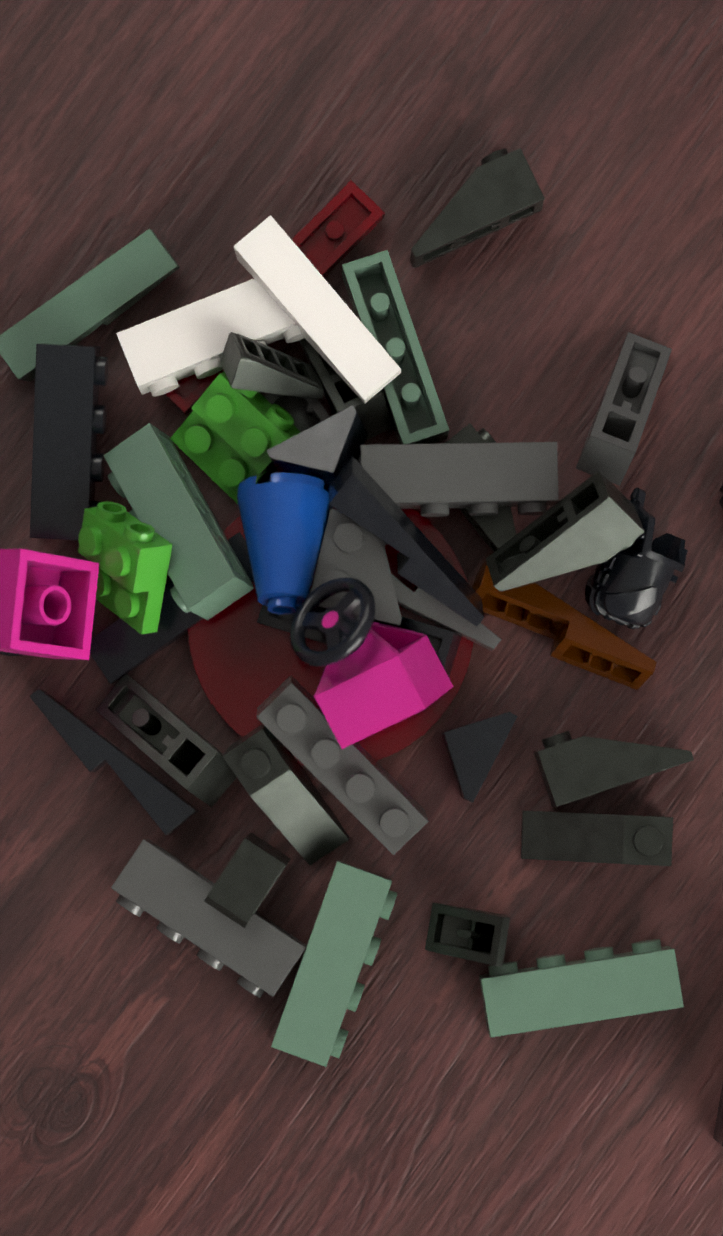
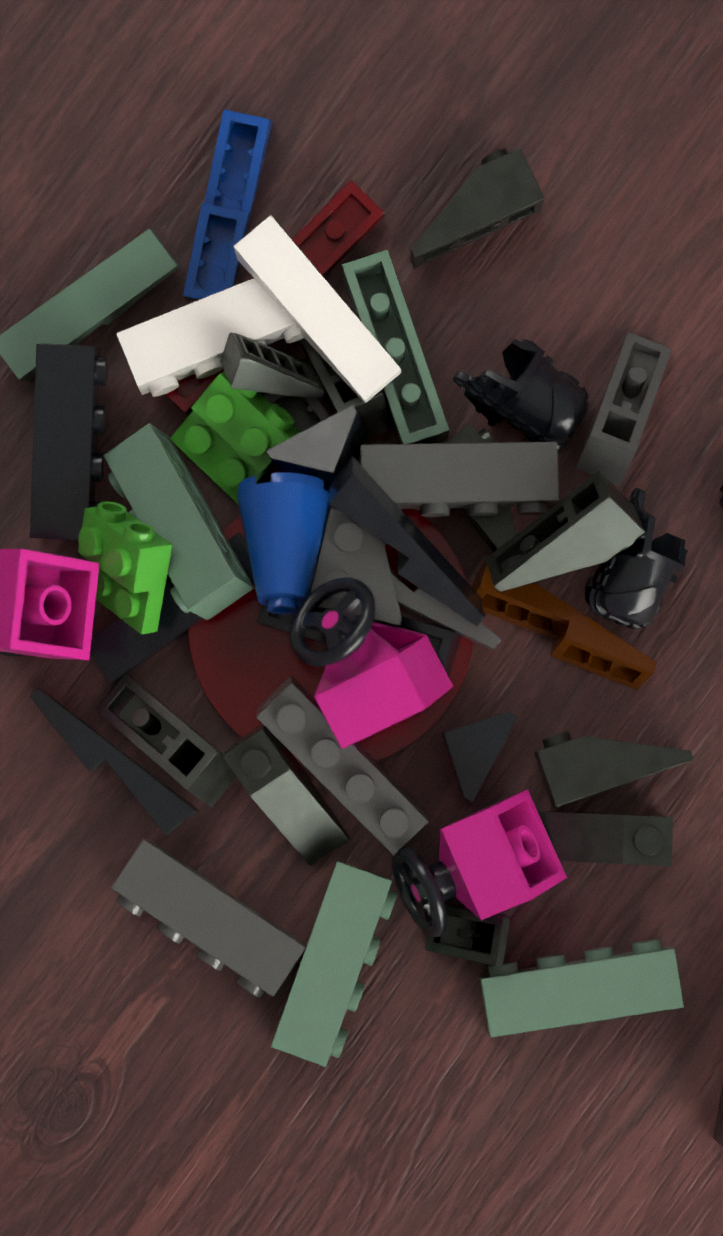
pearl dark grey slope [204,833,291,928] -> none
none -> blue slope [183,109,273,300]
none -> dark pink piece [392,789,567,937]
none -> black helmet [453,339,589,450]

